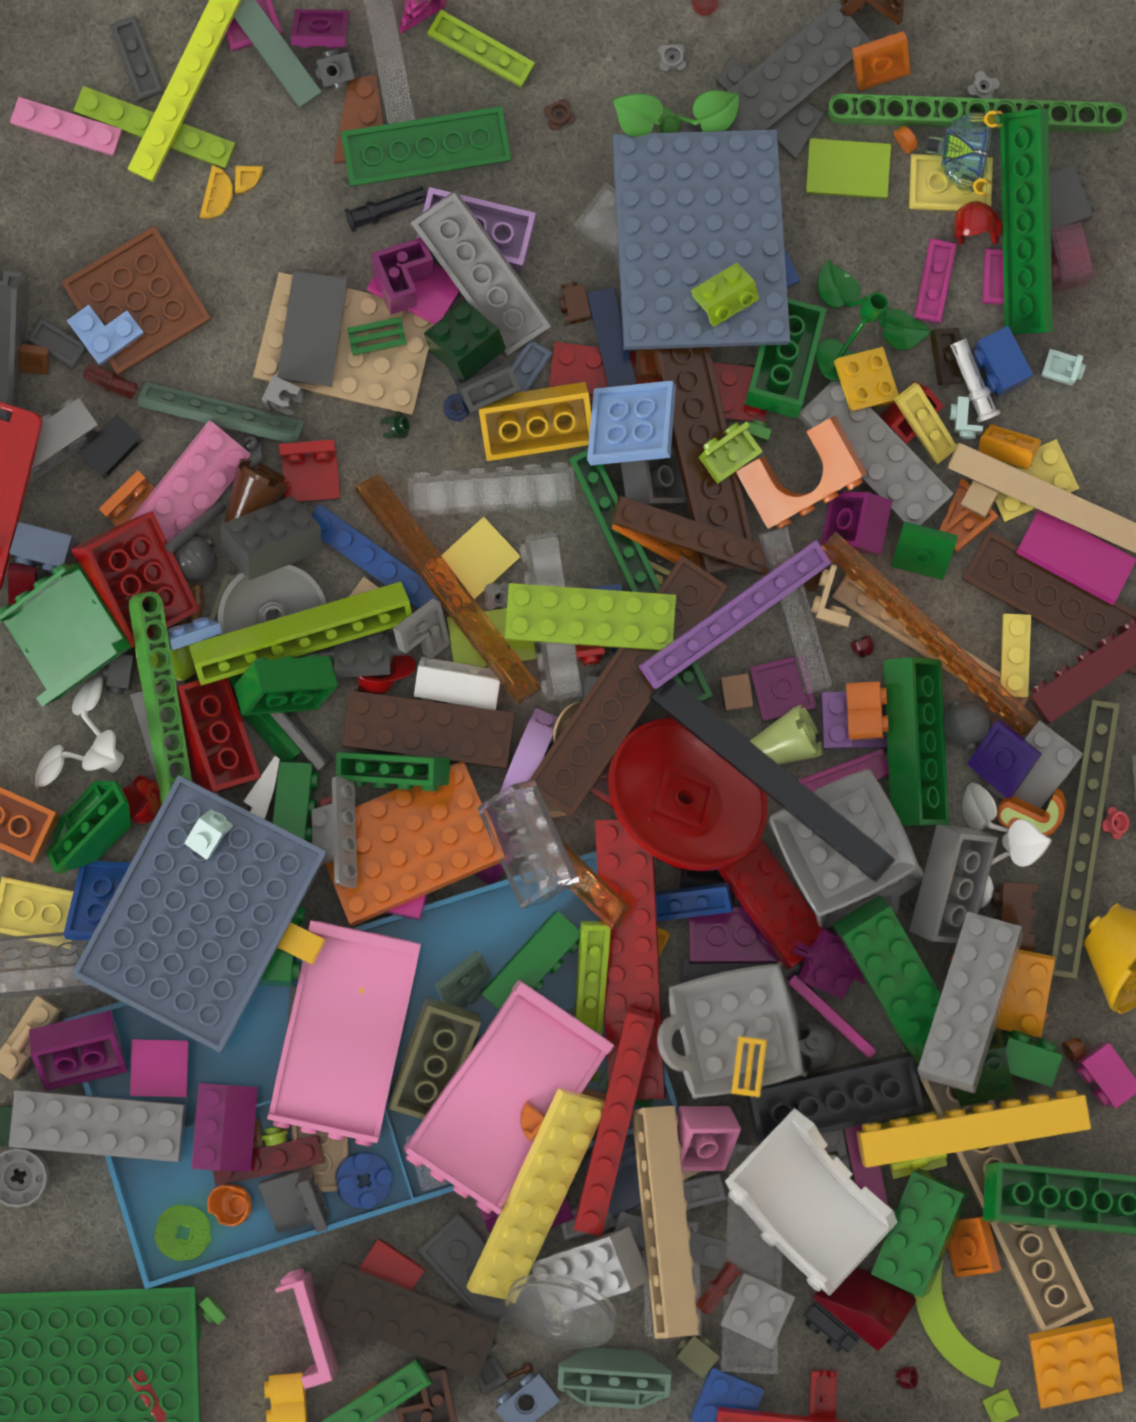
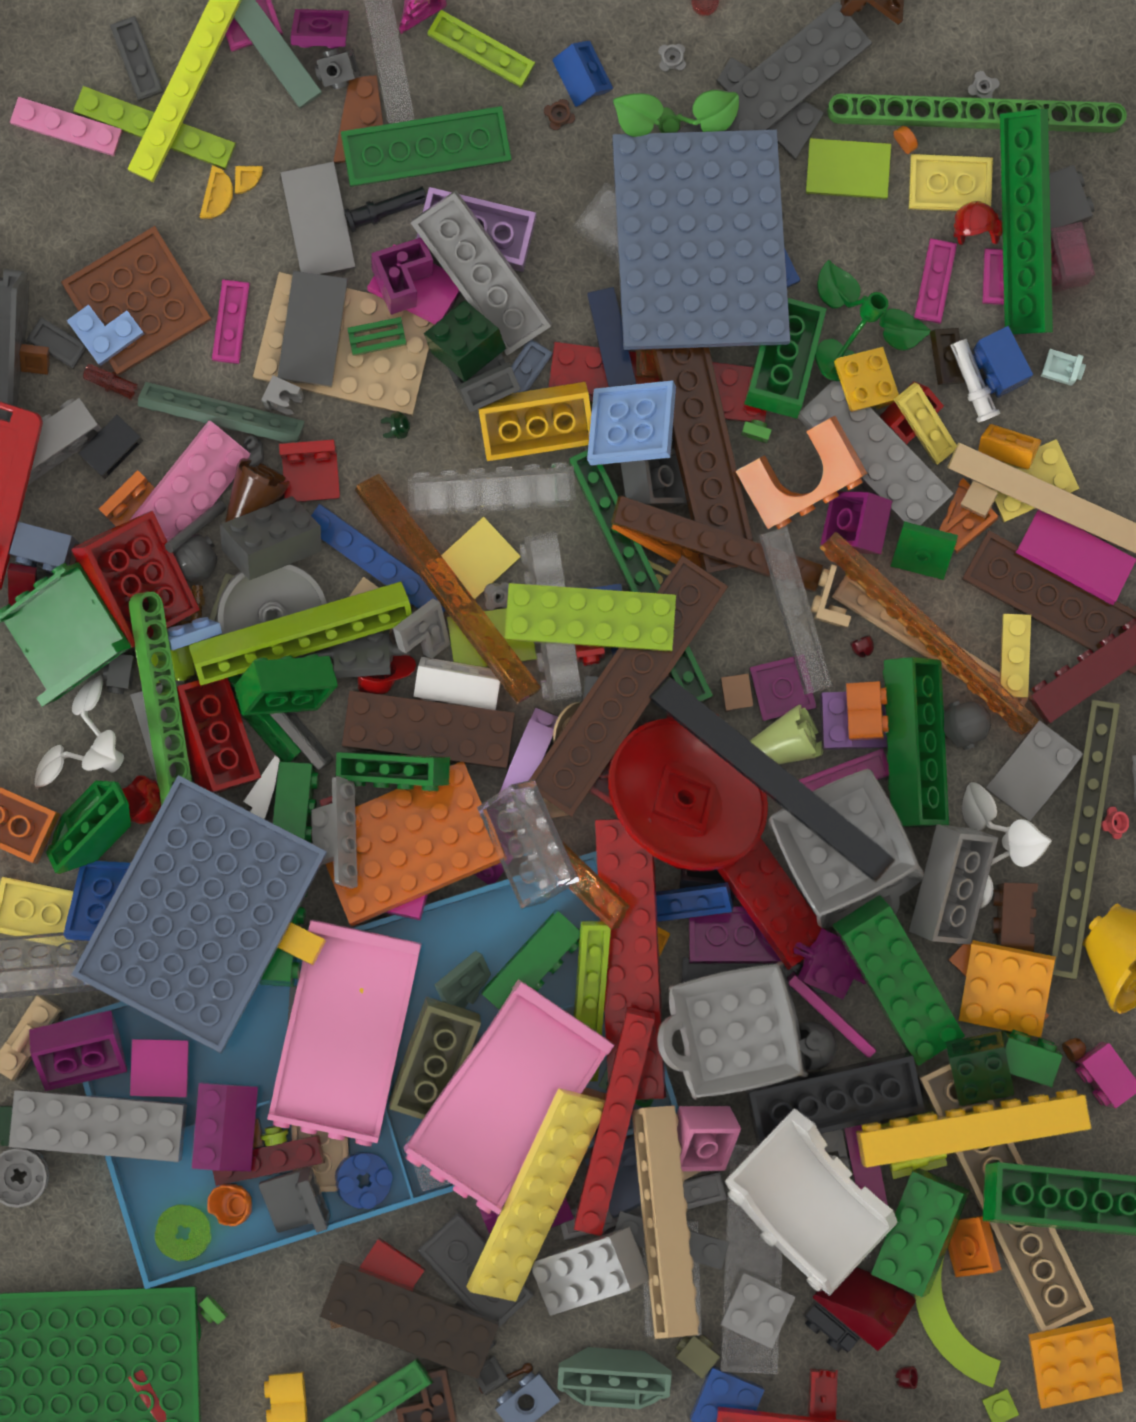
light aqua bracket [184,810,233,860] -> none
bright pink panel [275,1268,339,1389] -> none
clear blue plate [443,394,470,422] -> none
clear dish [505,1274,617,1349] -> none
orange tile [520,1101,545,1142] -> none
reddish brown brick [558,282,591,326] -> none
medium lavender plate [639,540,831,689] -> none
lime bracket [691,263,759,326] -> none
clear red axle [696,1261,742,1315] -> none
lime bracket [698,422,763,484] -> none
yellow tile [731,1036,767,1097] -> none
orange plate [852,31,911,92] -> none
light grey brick [918,912,1023,1094] -> none
torso [926,111,1003,197] -> none
light aqua bracket [949,396,983,439] -> none
dark purple tile [967,720,1042,798] -> none
orange animal [997,788,1067,836] -> none
none -> dark pink tile [212,279,250,364]
none -> light grey tile [281,162,356,275]
none -> blue panel [553,41,613,107]

